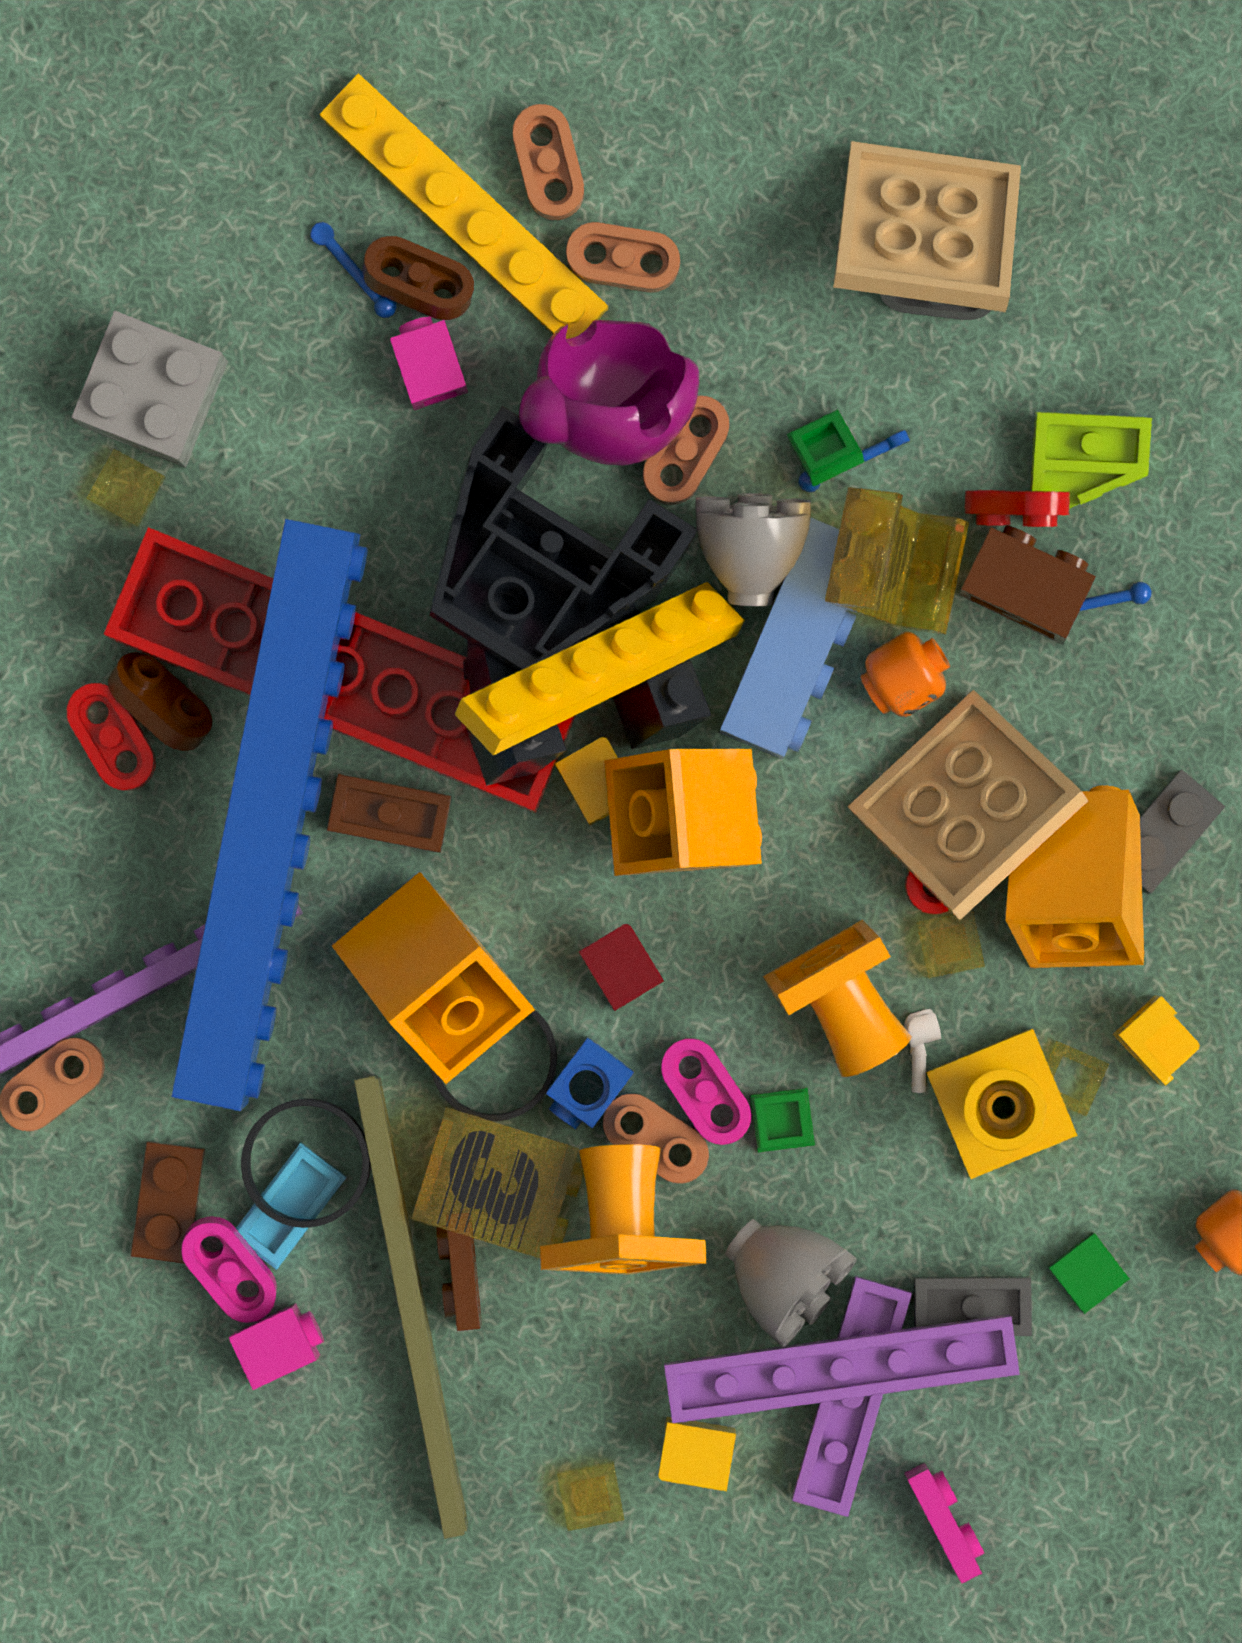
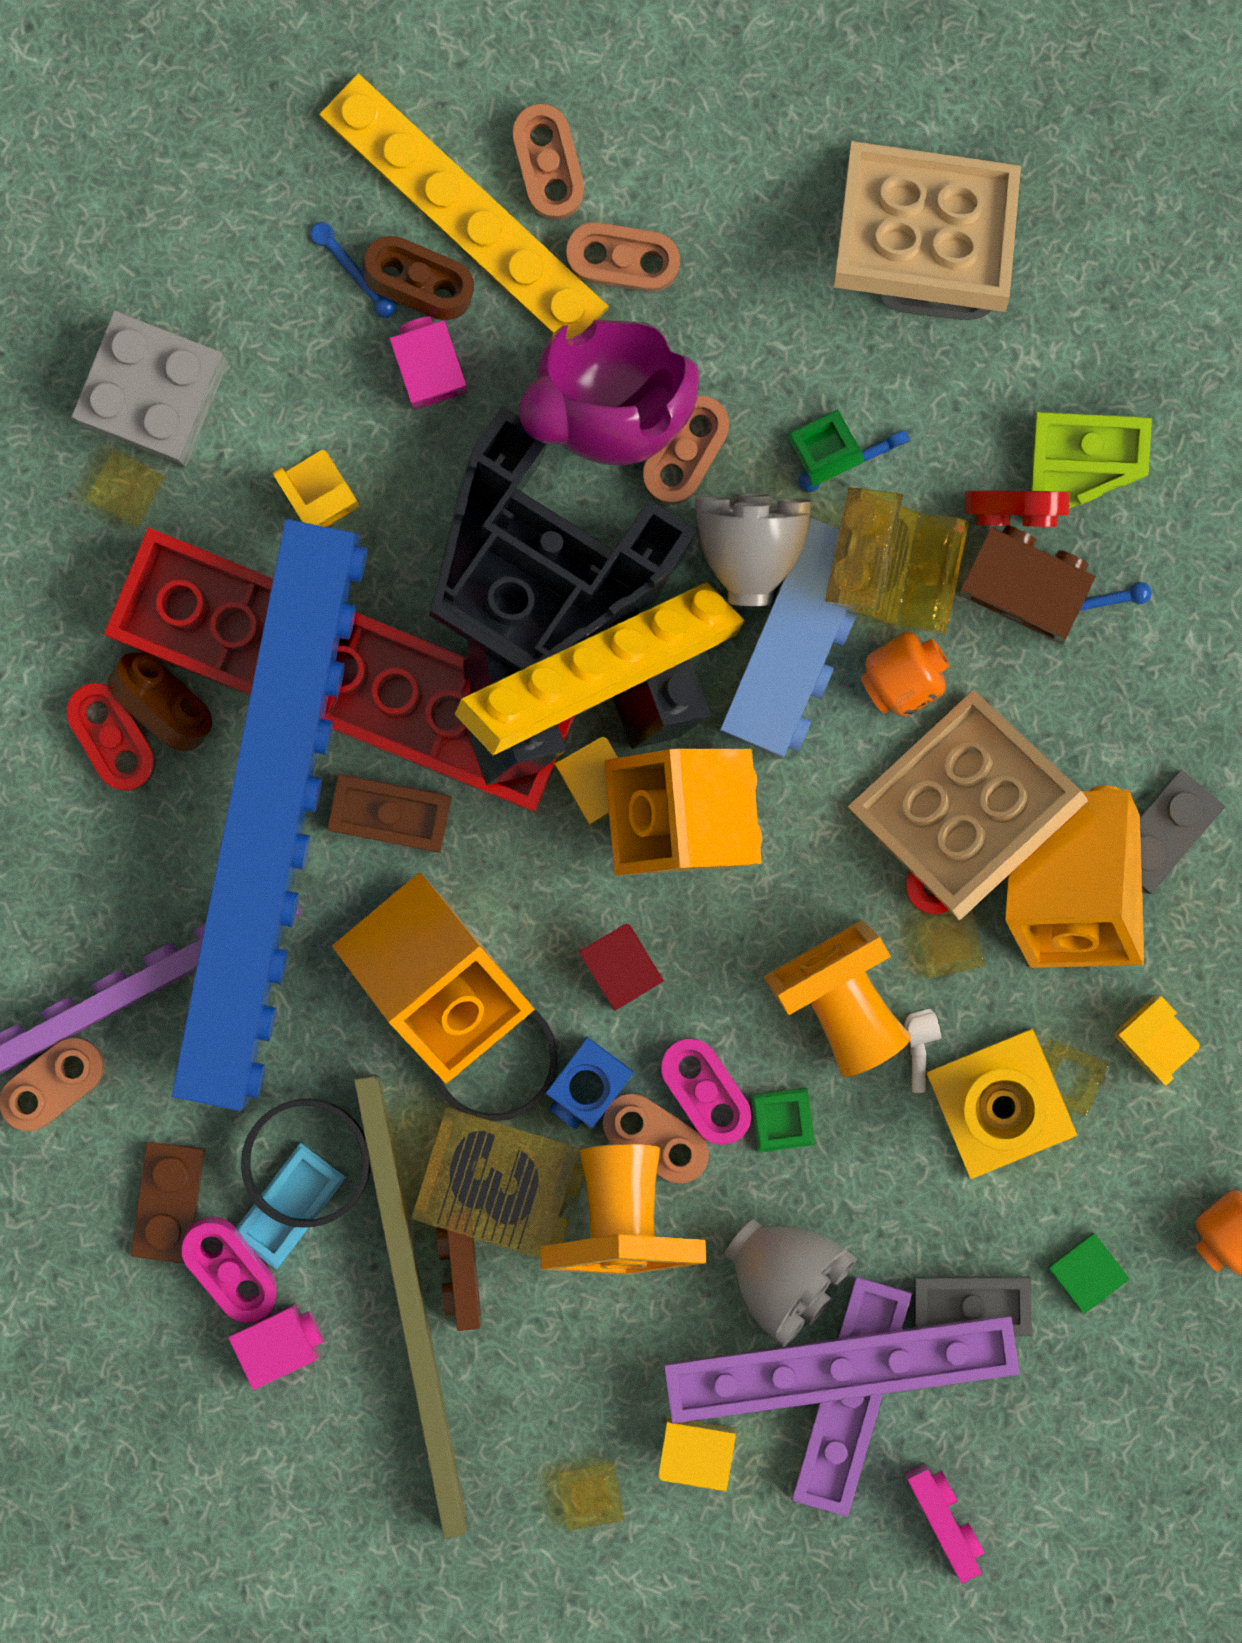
none -> yellow panel [273,450,360,527]

